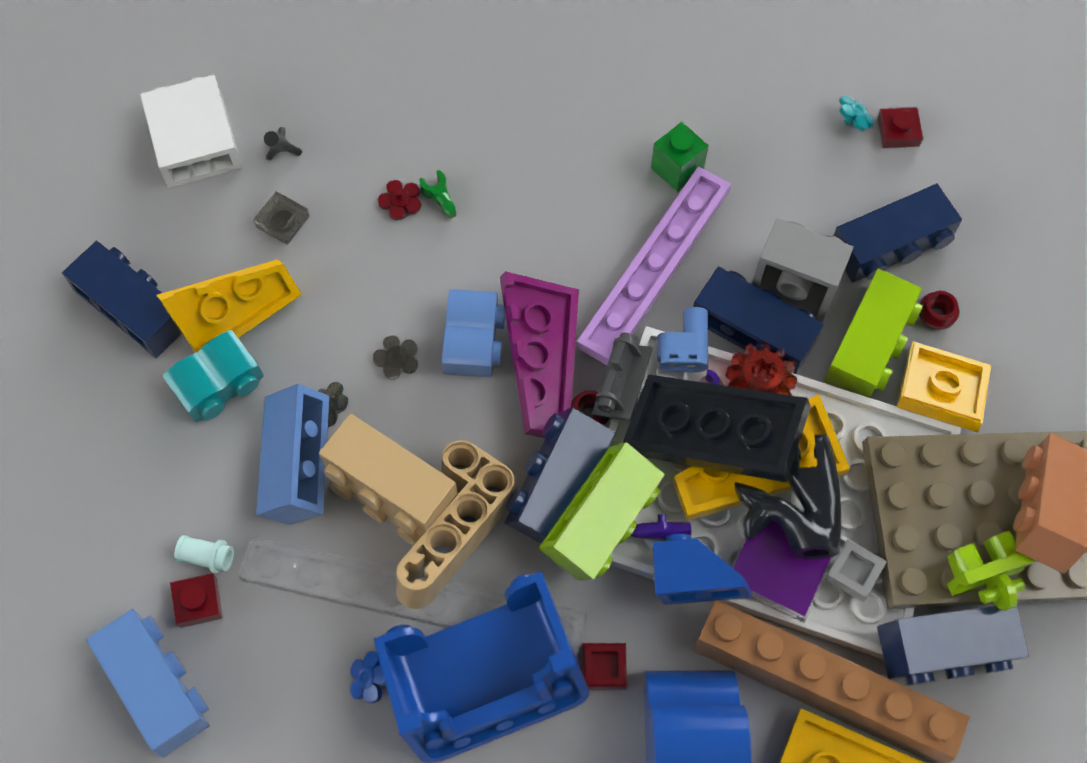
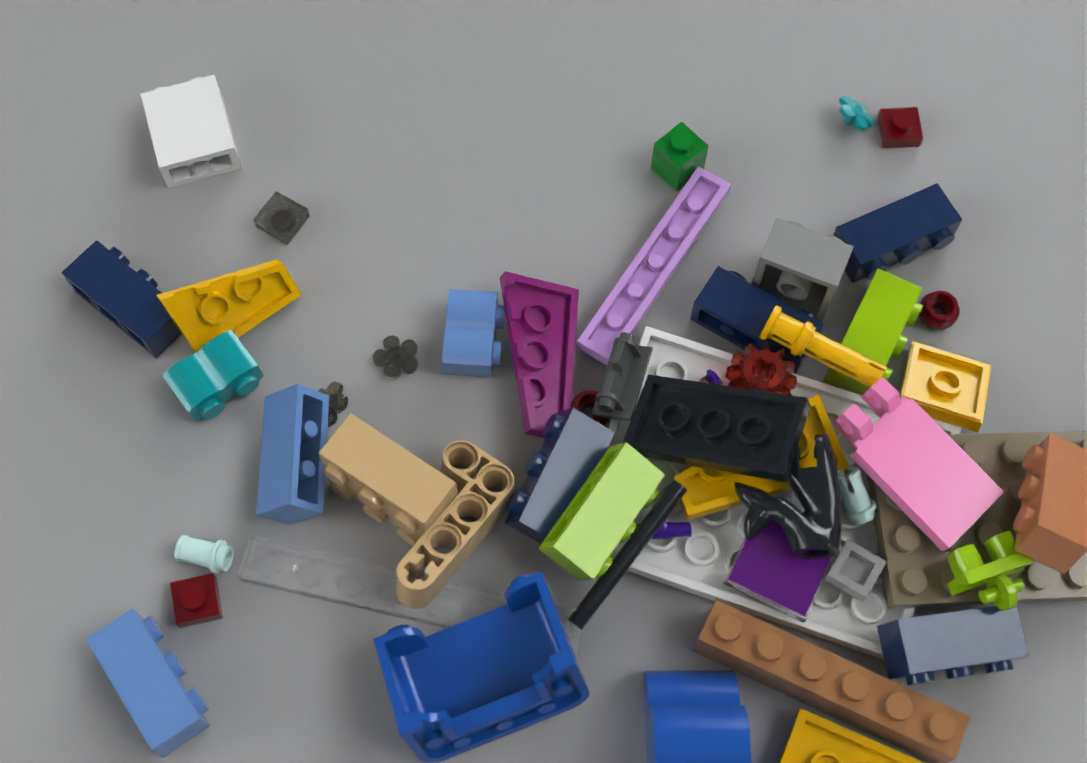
pearl dark grey bar [264,127,302,160] -> none
blue plant [350,651,386,704] -> none
dark red plant [378,180,422,220] -> none
green piece [419,170,456,219] -> none
dark red tile [582,643,627,690] -> none
blue slope [653,534,752,605] -> none
medium blue piece [657,307,708,373] -> none
none -> black bar [568,480,687,630]
none -> yellow pin [759,305,887,388]
none -> bright pink tile [833,377,1004,552]
none -> light aqua pin [837,466,877,525]

